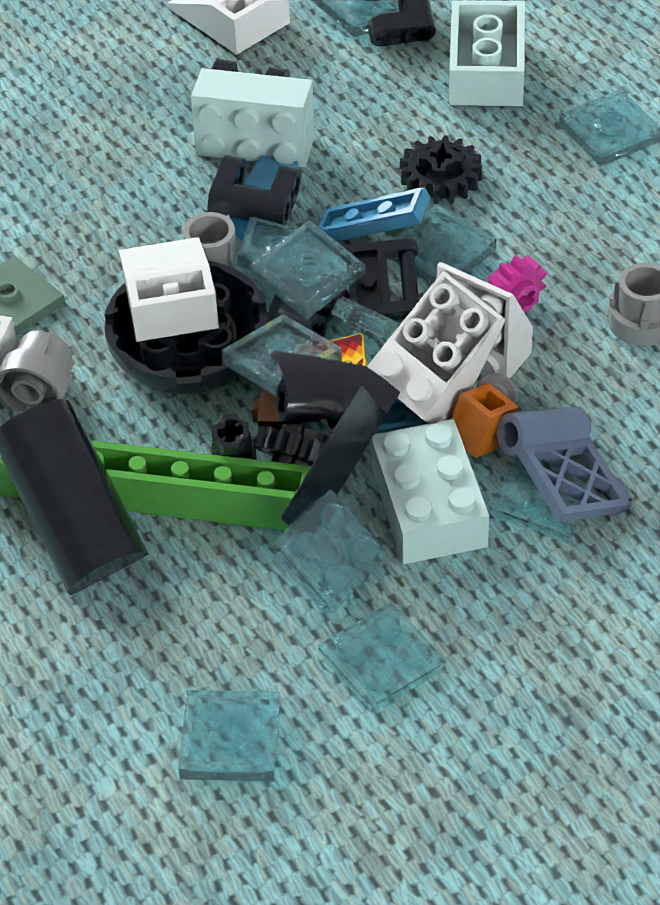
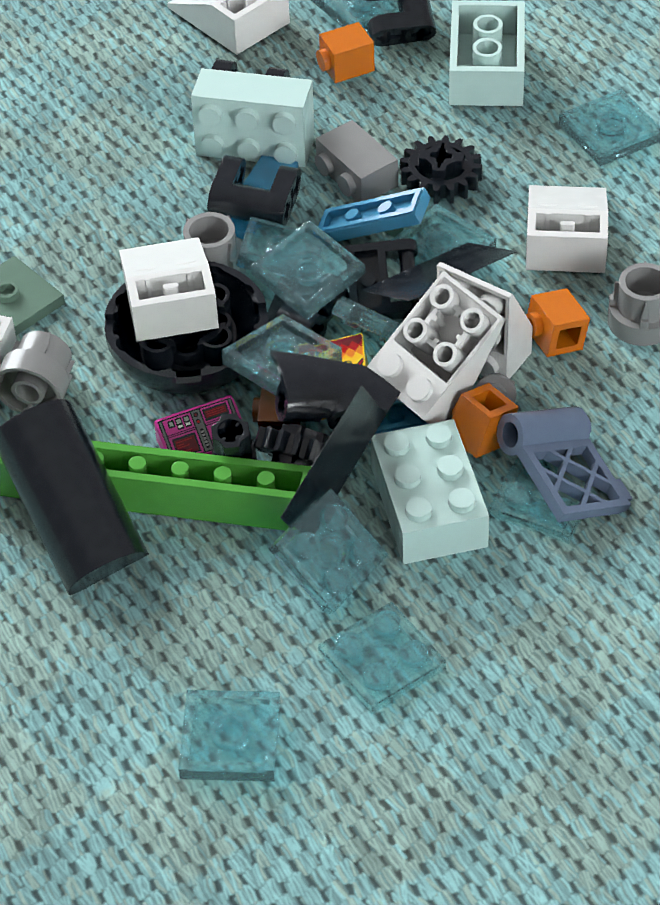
dark pink gear [487,255,547,313] -> none
none -> slope [154,395,242,454]
none -> light grey brick [315,120,398,202]
none -> orange brick [316,22,375,83]
none -> black sticker [361,242,517,301]
none -> white slope [526,185,608,273]
none -> orange brick [526,288,590,357]

